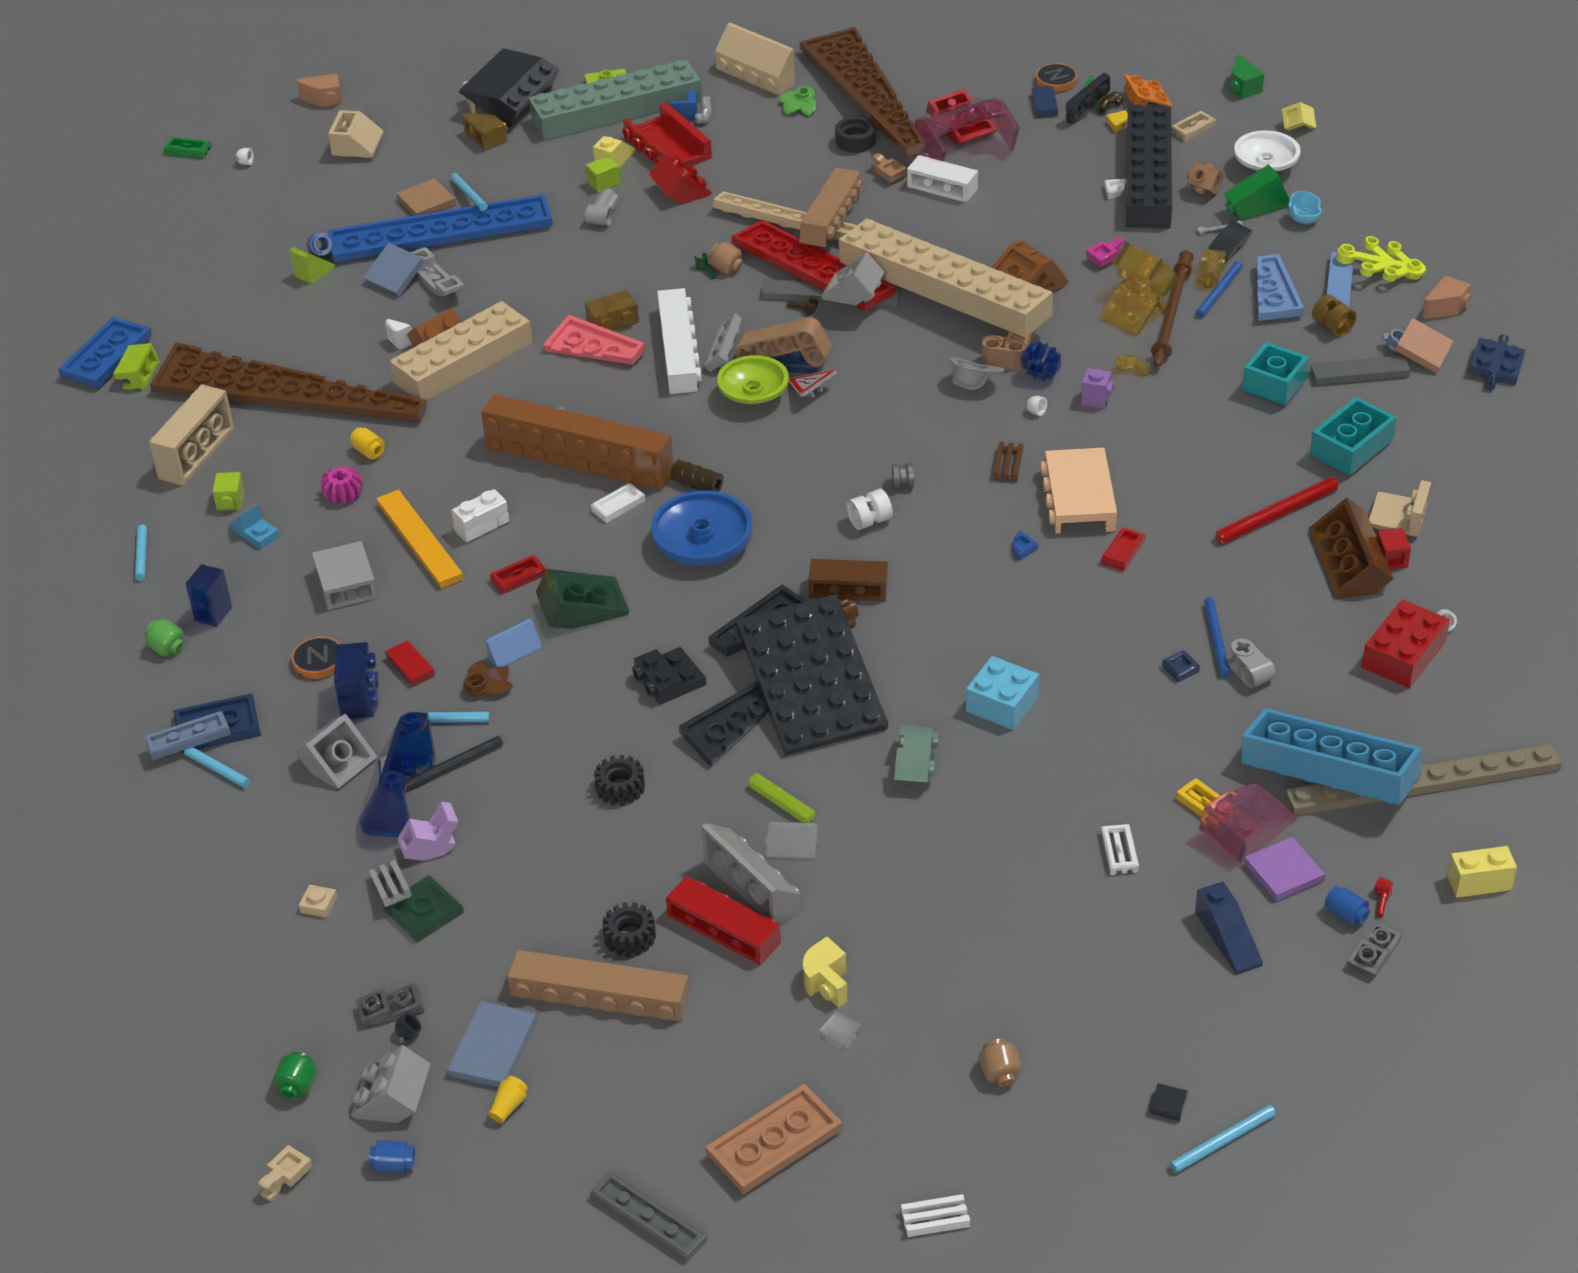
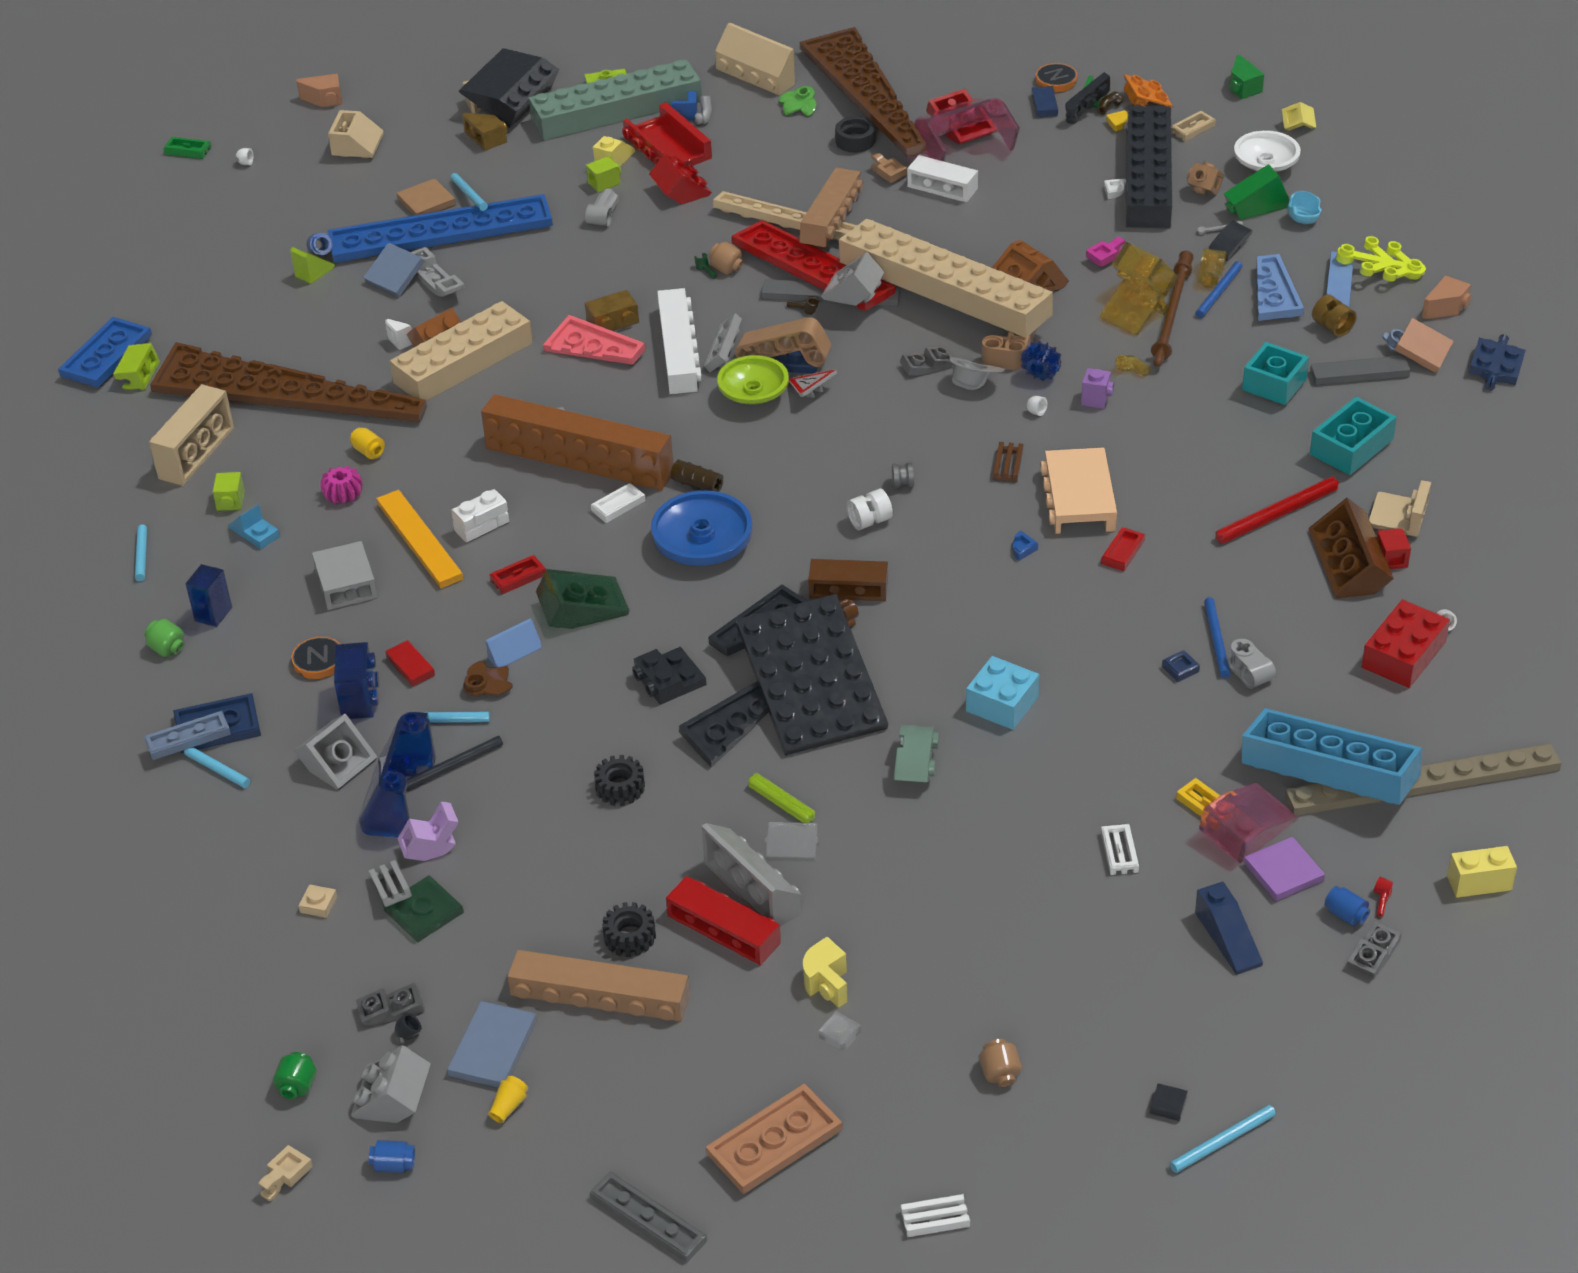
none -> flat silver slope [900,346,954,375]

